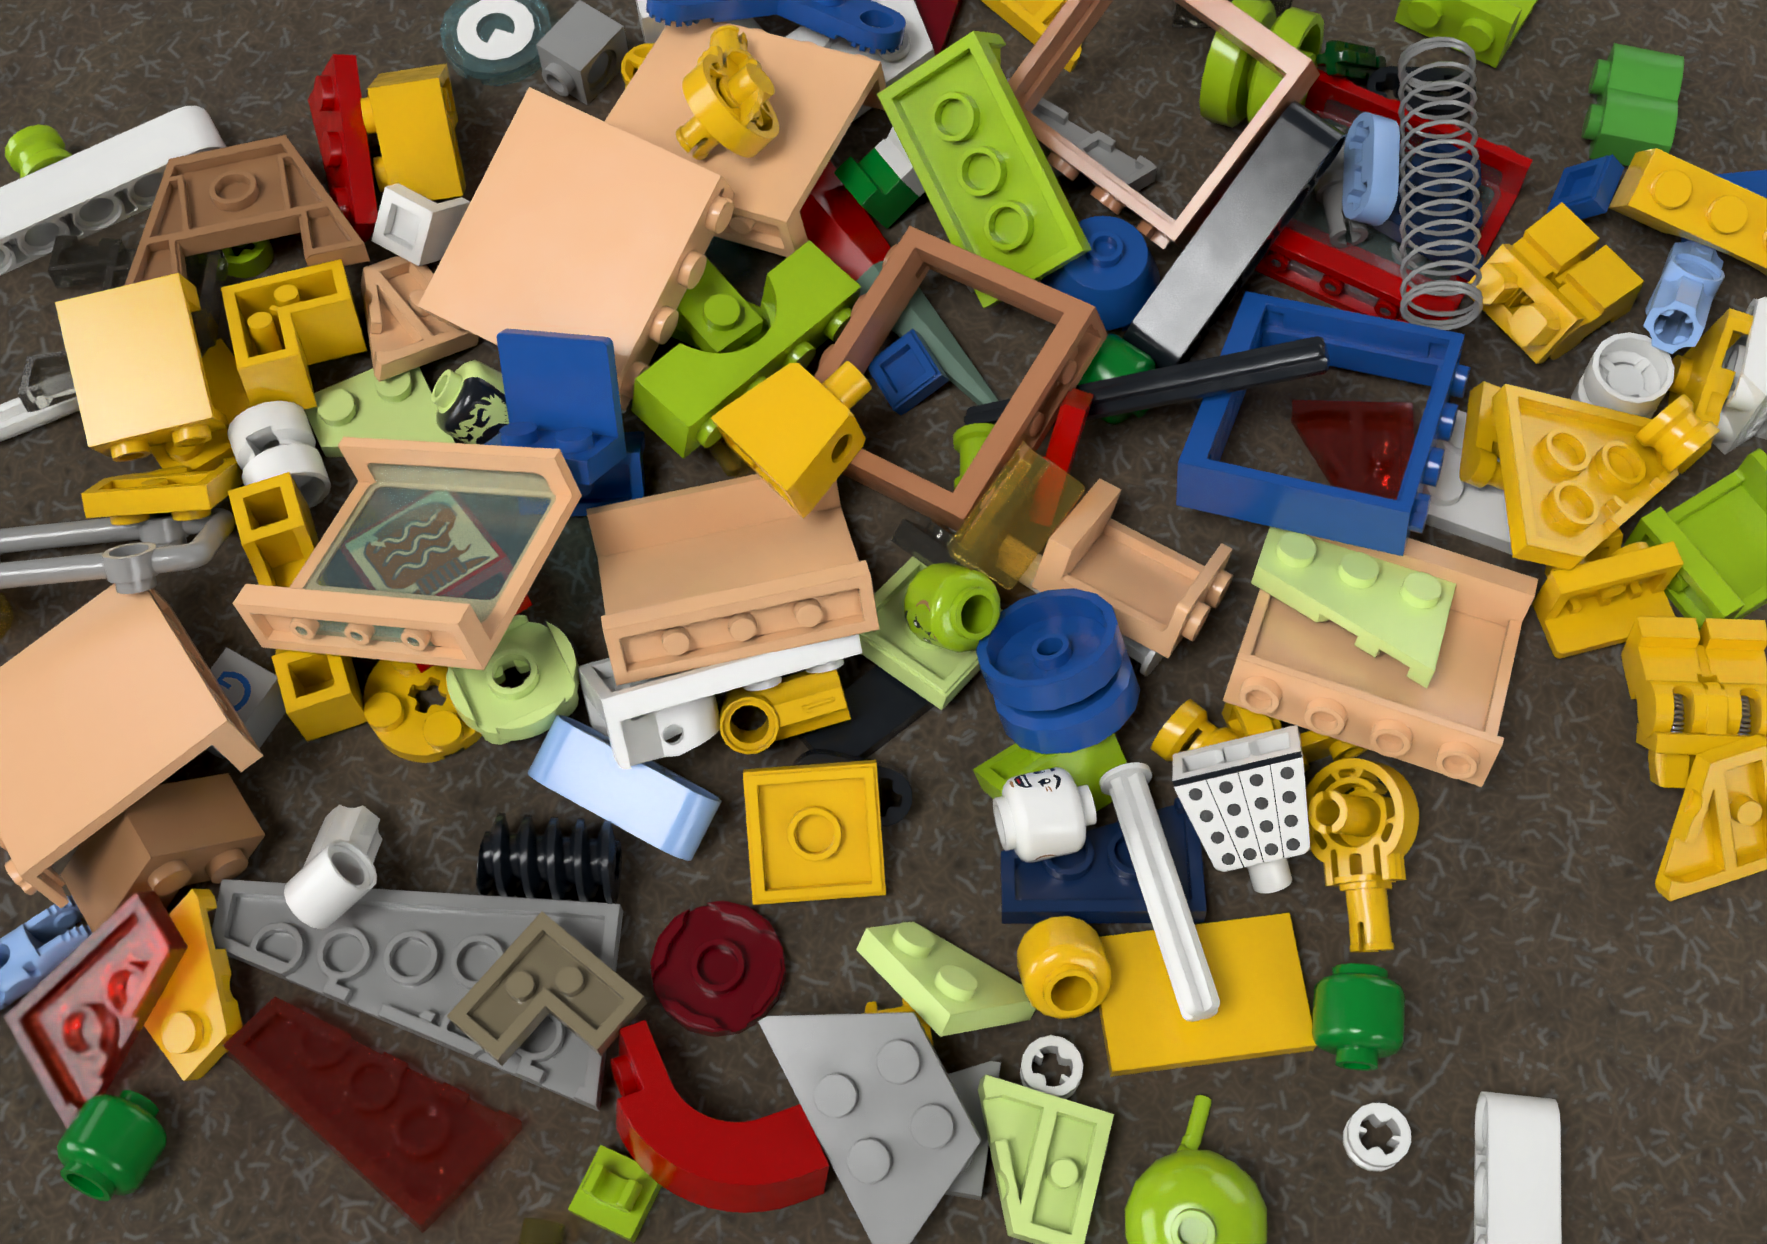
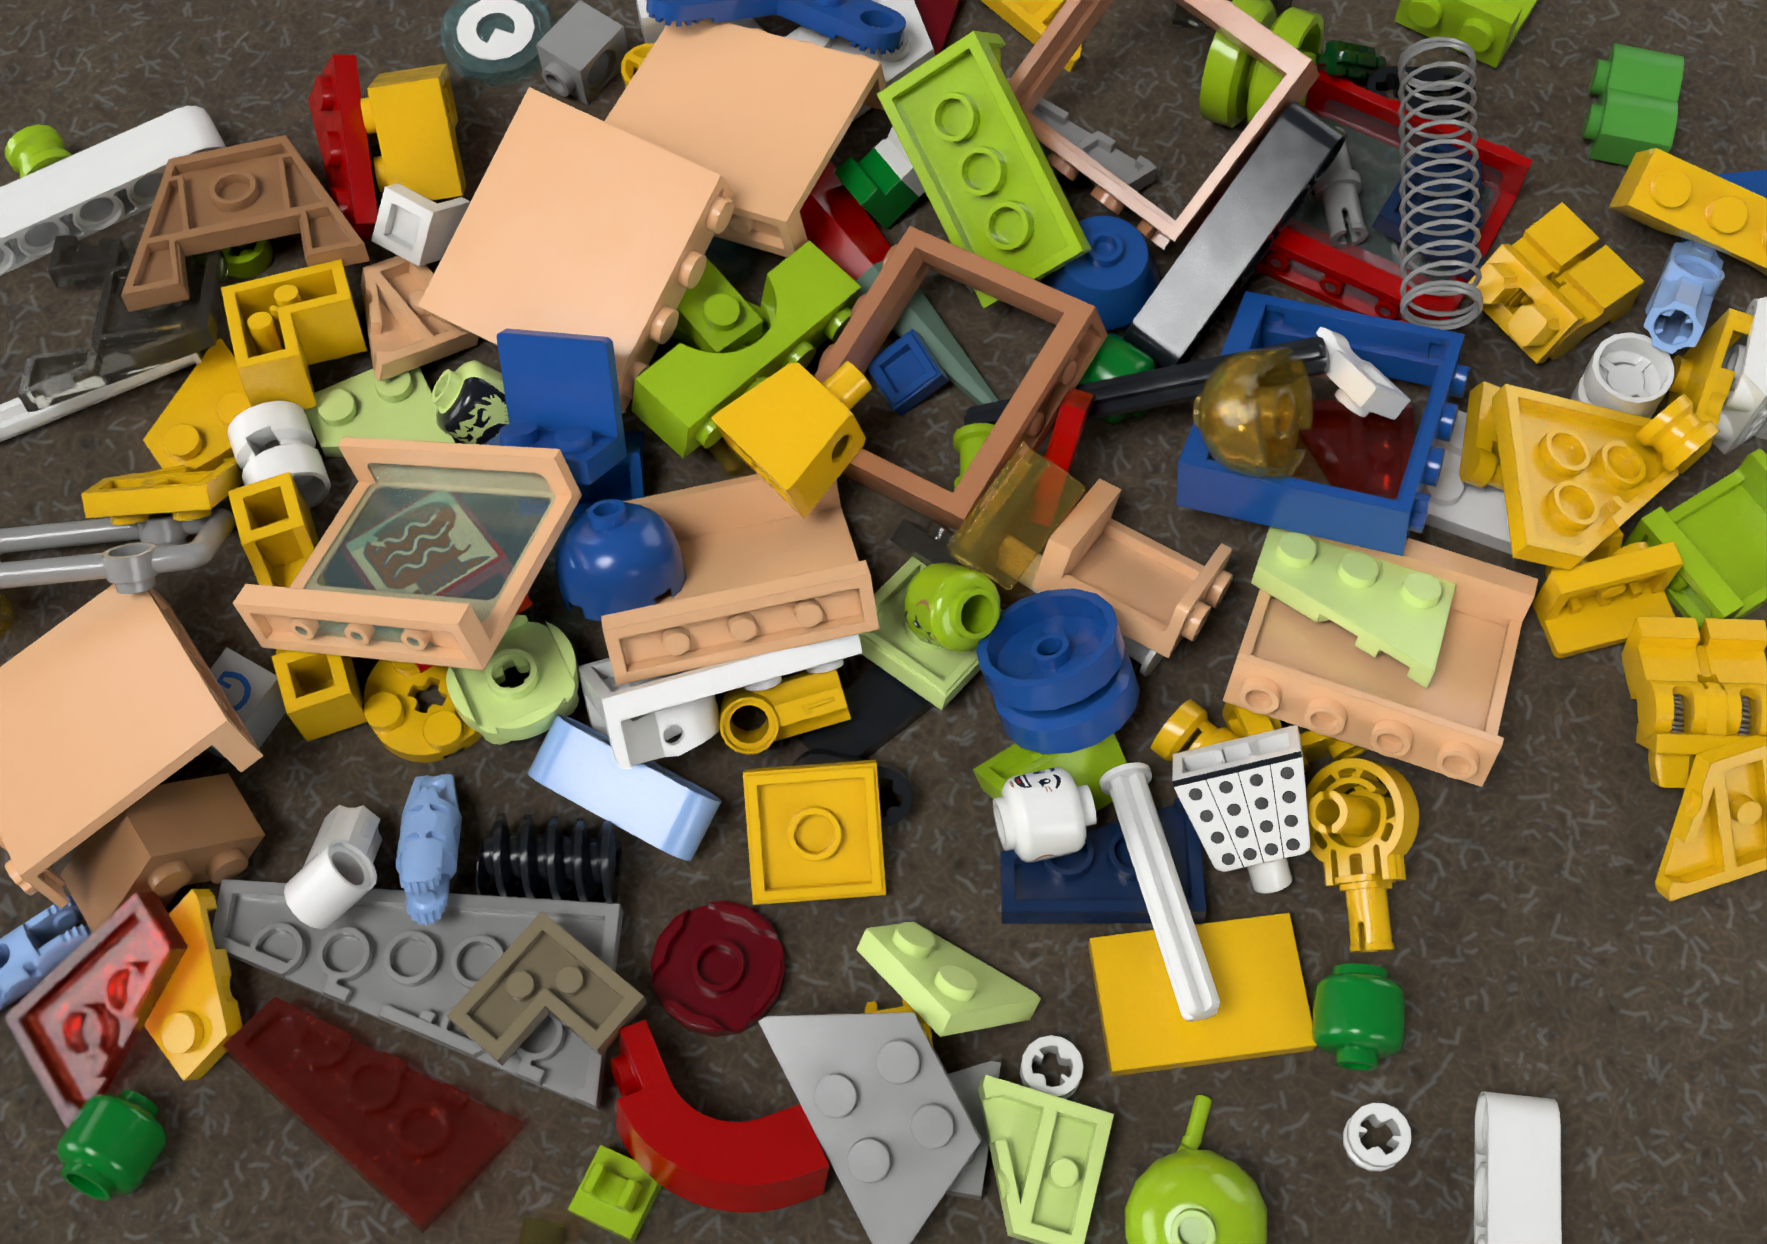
yellow panel [55,273,229,462] -> none
yellow pin [676,25,779,160] -> none
yellow head [1017,916,1111,1019] -> none
light blue beam [1342,112,1400,226] -> none
blue tile [1546,154,1624,220] -> none
none -> light blue hinge [396,774,462,926]
none -> blue cylinder [555,499,687,621]
none -> clear yellow cylinder [1193,347,1313,479]
none -> white plate [1315,327,1410,420]

